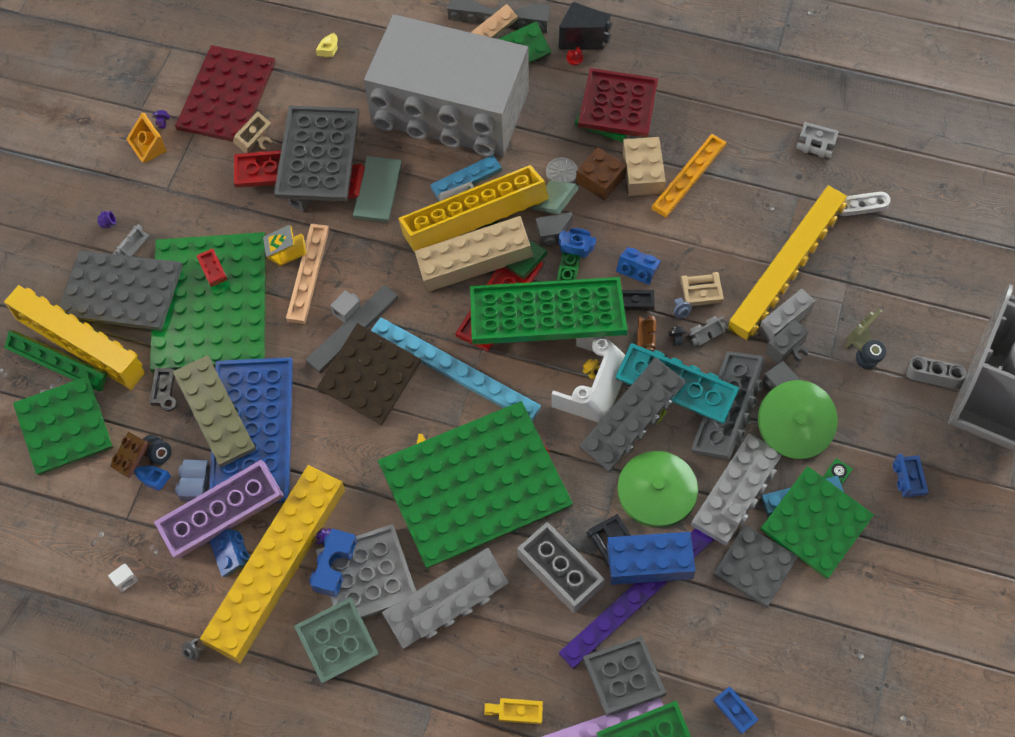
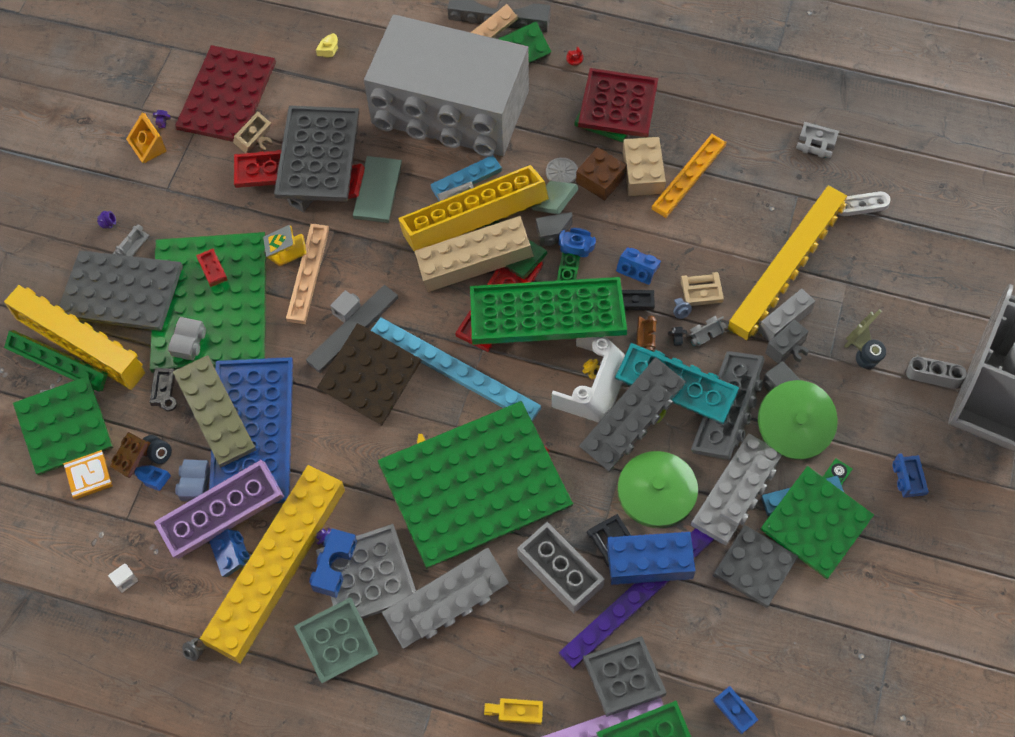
black slope [559,2,612,50] -> none
none -> tile [64,450,113,500]
none -> light grey brick [168,317,206,360]

